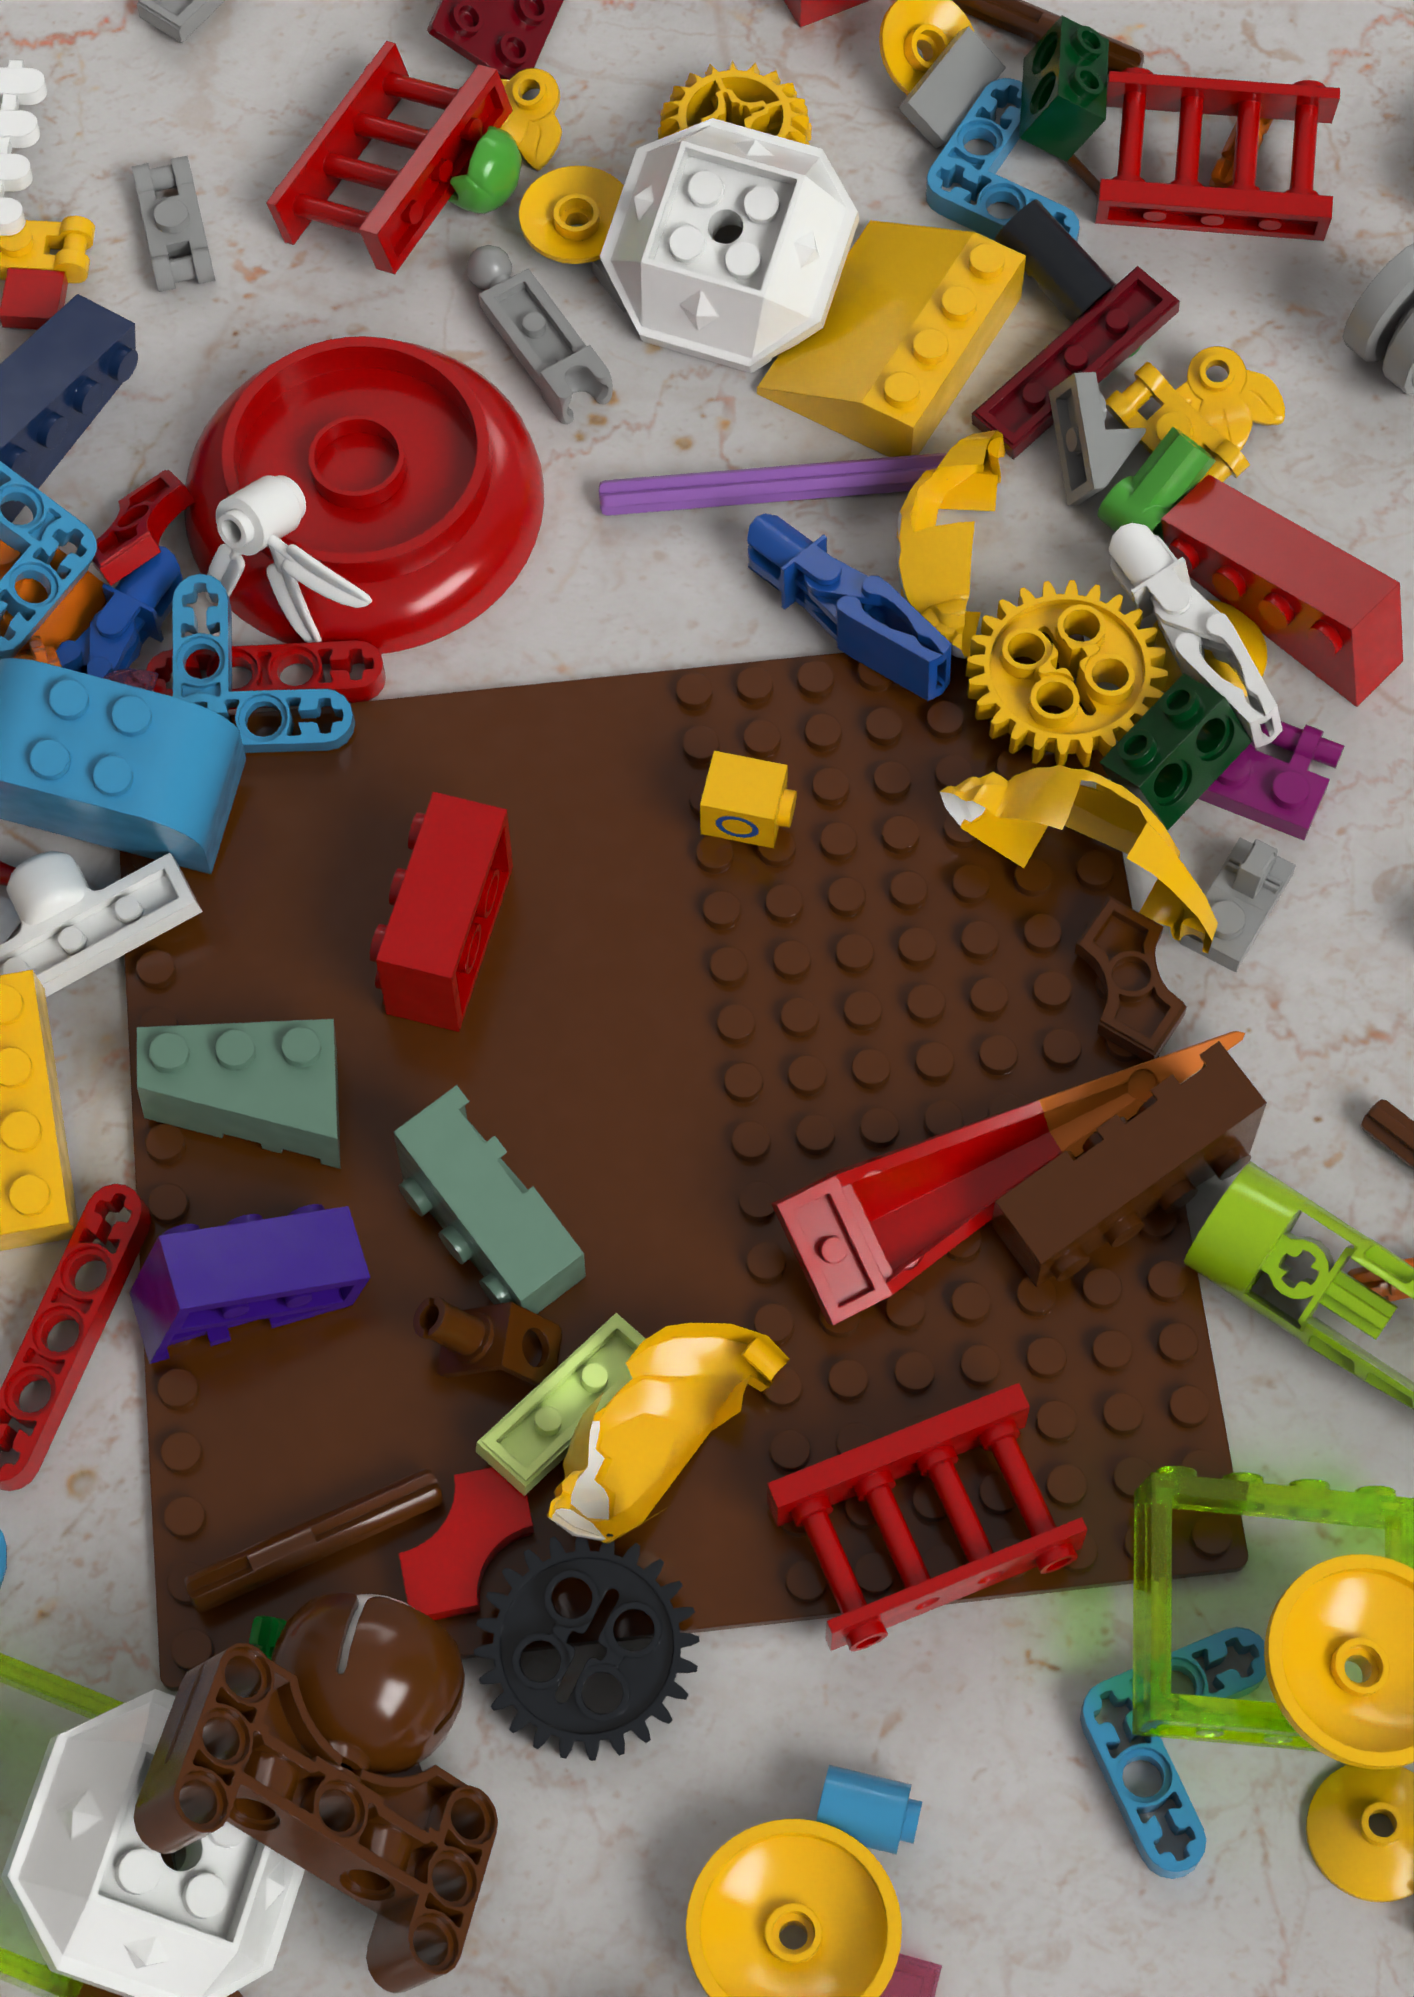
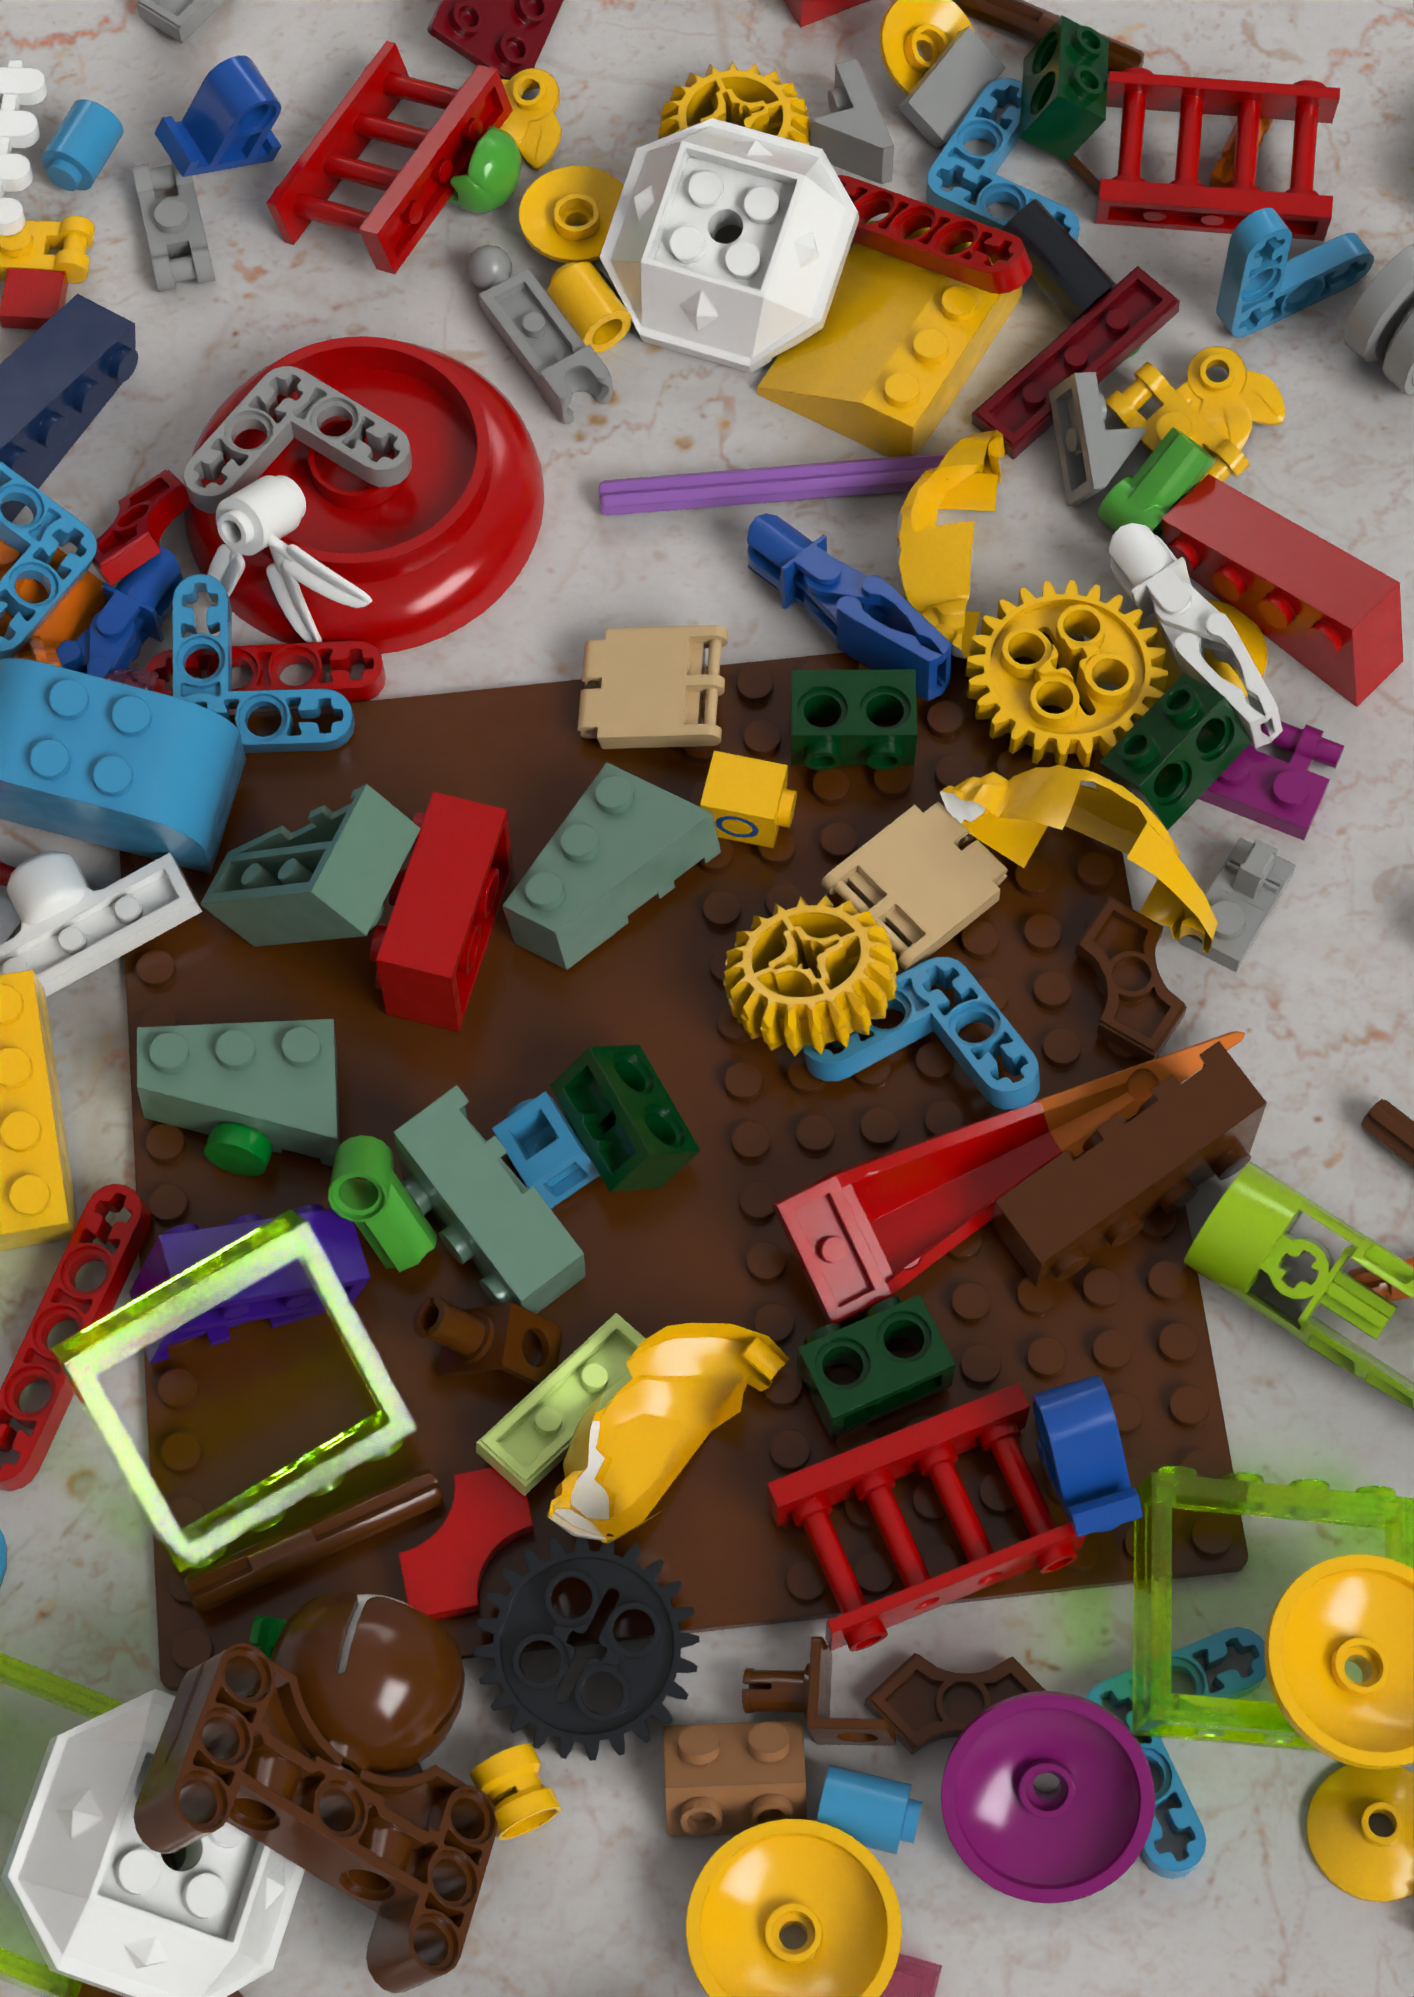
none -> dark azure brick [41,99,124,191]
none -> clear neon green window [50,1209,417,1572]
none -> blue pin [154,55,281,177]
none -> light grey beam [183,366,412,513]
none -> sand green wedge [200,784,421,947]
none -> green tile [204,1122,273,1176]
none -> bright green piece [328,1135,437,1272]
none -> yellow wheel [469,1744,562,1840]
none -> dark azure brick [492,1091,600,1209]
none -> sand green wedge [502,762,721,970]
none -> yellow brick [547,262,632,353]
none -> dark green brick [550,1045,701,1192]
none -> tan plate [577,625,728,749]
none -> medium nougat bracket [663,1720,807,1837]
none -> yellow gear [723,895,898,1056]
none -> reddish brown bracket [742,1636,896,1746]
none -> dark green brick [790,669,917,770]
none -> dark green brick [797,1294,956,1439]
none -> dark azure beam [802,957,1040,1110]
none -> light grey slope [810,58,894,184]
none -> tan plate [821,802,1008,971]
none -> red beam [838,175,1033,294]
none -> reddish brown tile [864,1653,1046,1755]
none -> magenta dish [941,1691,1155,1903]
none -> blue pin [1031,1374,1143,1537]
none -> dark azure beam [1216,208,1374,338]

